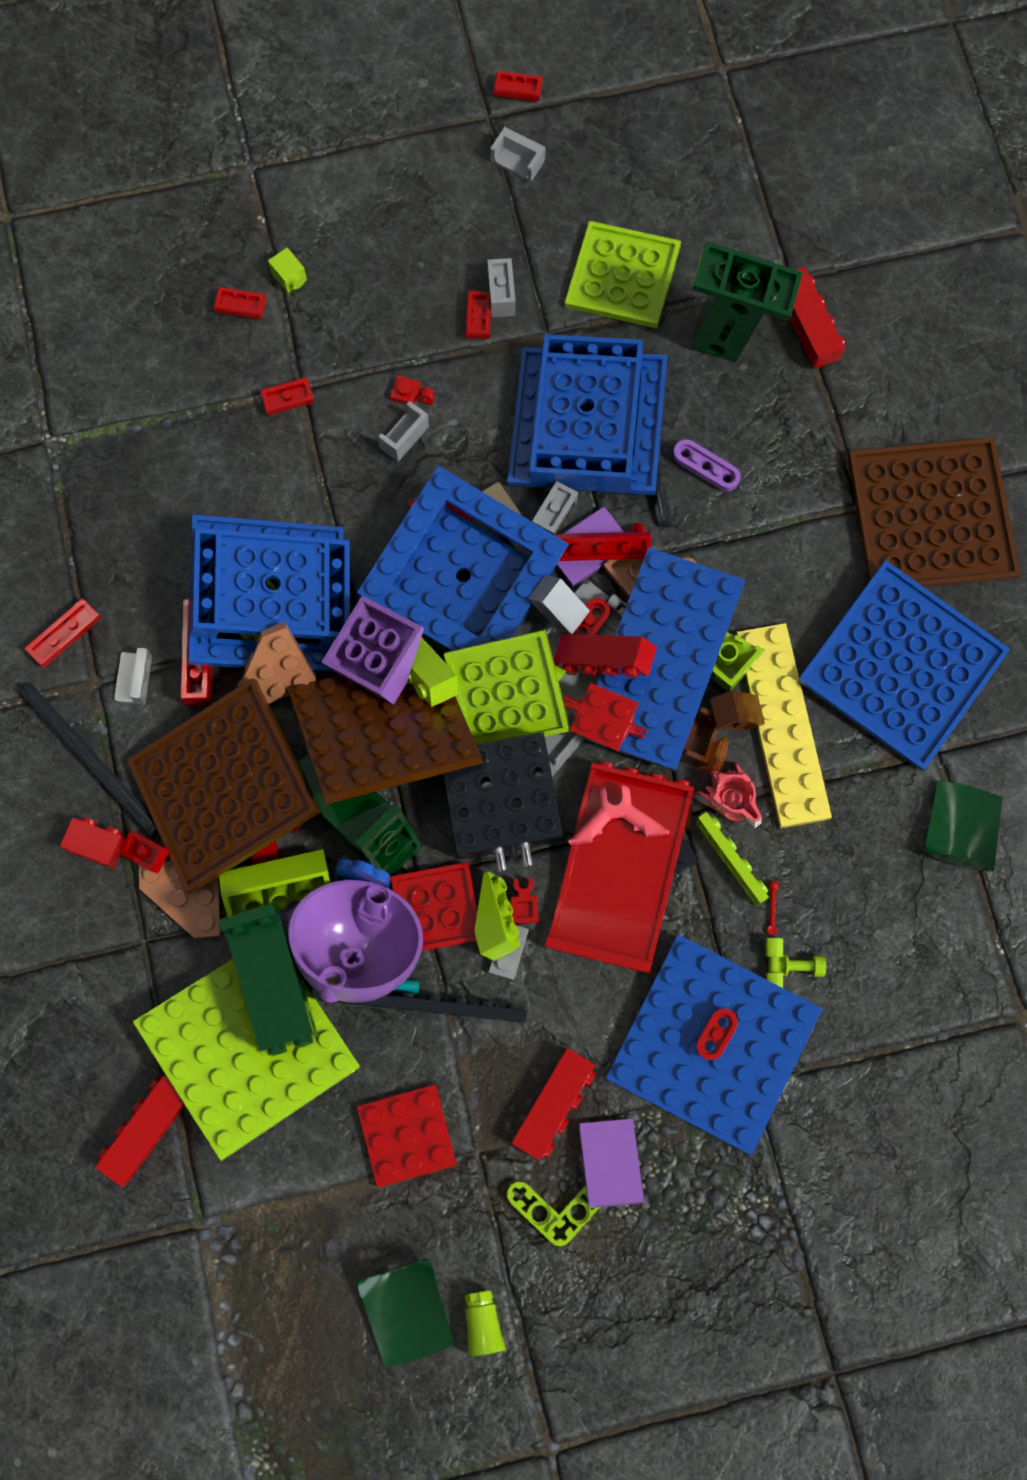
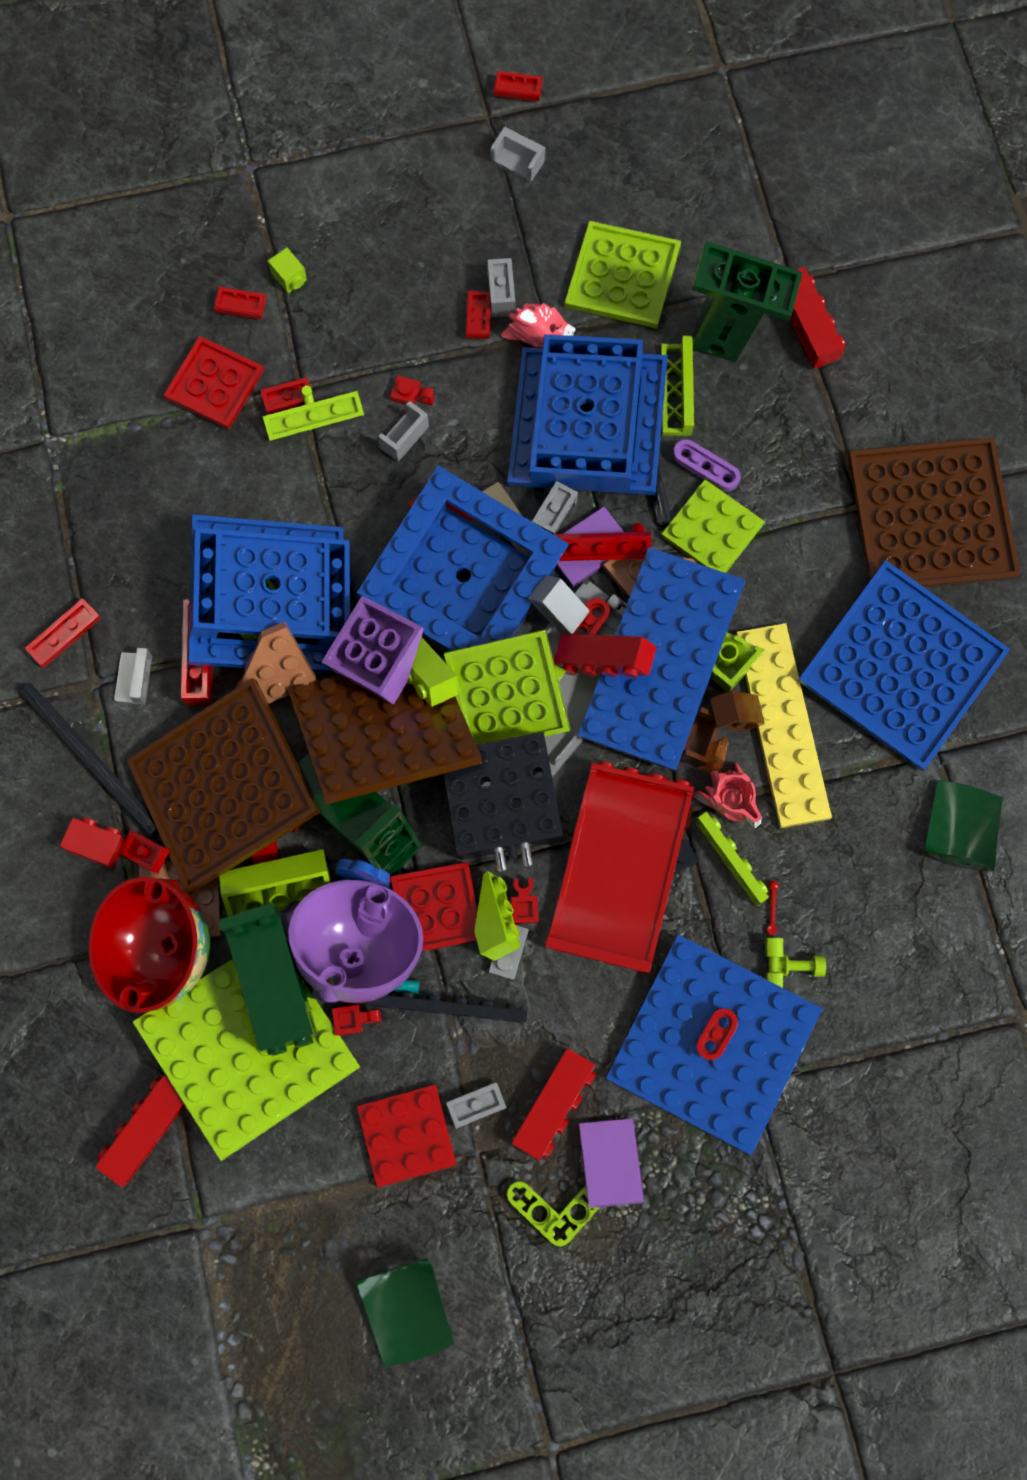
lime plant [465,1291,507,1357] -> none
red plate [563,683,648,752] -> none
coral piece [568,785,669,845] -> none
none -> red piece [89,877,210,1013]
none -> red plate [164,336,265,430]
none -> lime plate [263,386,364,441]
none -> red plate [332,1005,382,1036]
none -> light grey plate [446,1082,507,1129]
none -> coral piece [501,303,575,348]
none -> lime fence [661,336,694,436]
none -> lime plate [661,479,765,573]

